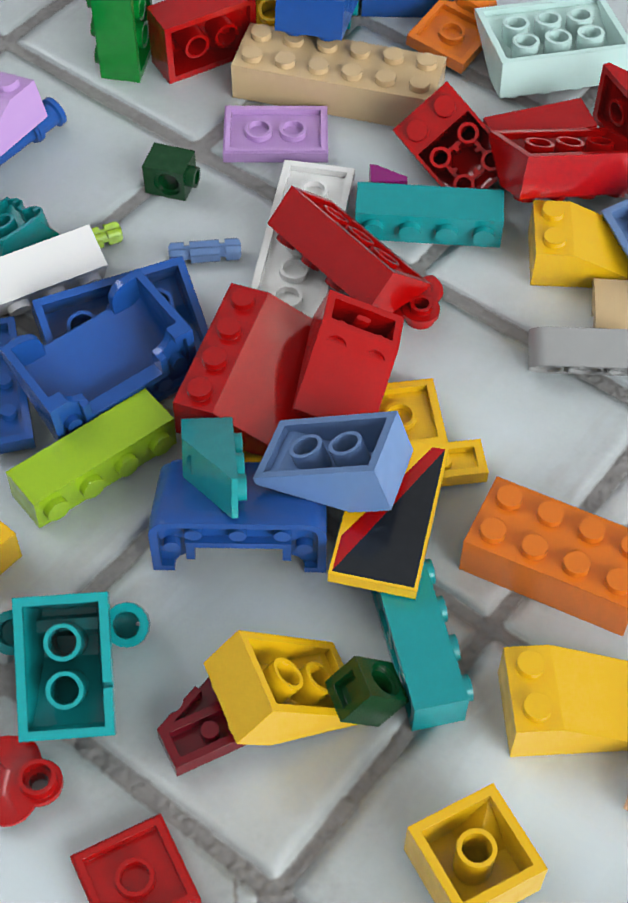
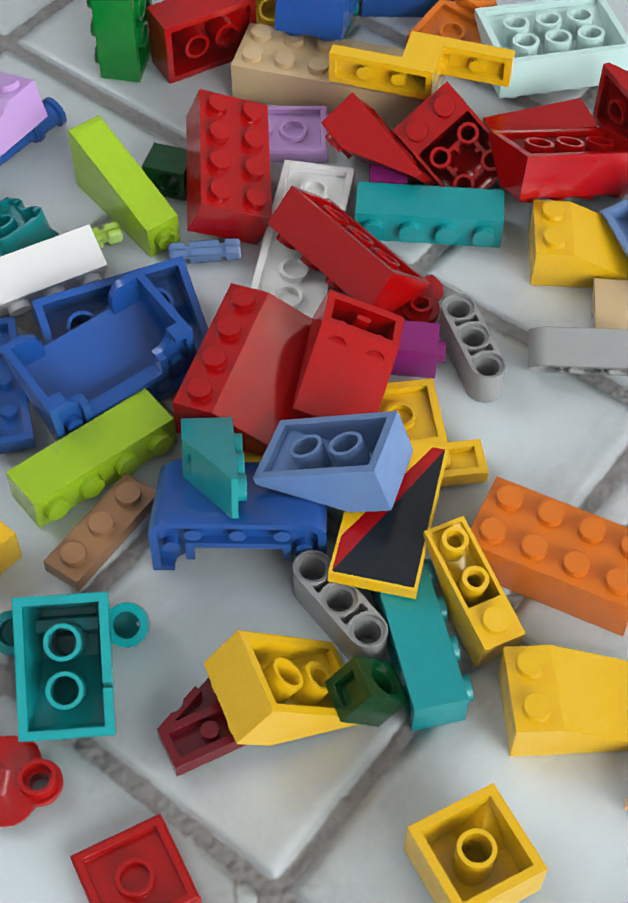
none -> medium nougat plate [43,473,156,591]
none -> lime slope [68,115,180,257]
none -> red brick [186,89,272,245]
none -> light grey beam [293,550,388,661]
none -> red slope [321,92,439,186]
none -> yellow bracket [329,31,515,100]
none -> magenta brick [391,320,447,379]
none -> yellow slope [423,515,526,667]
none -> light grey beam [439,293,506,403]

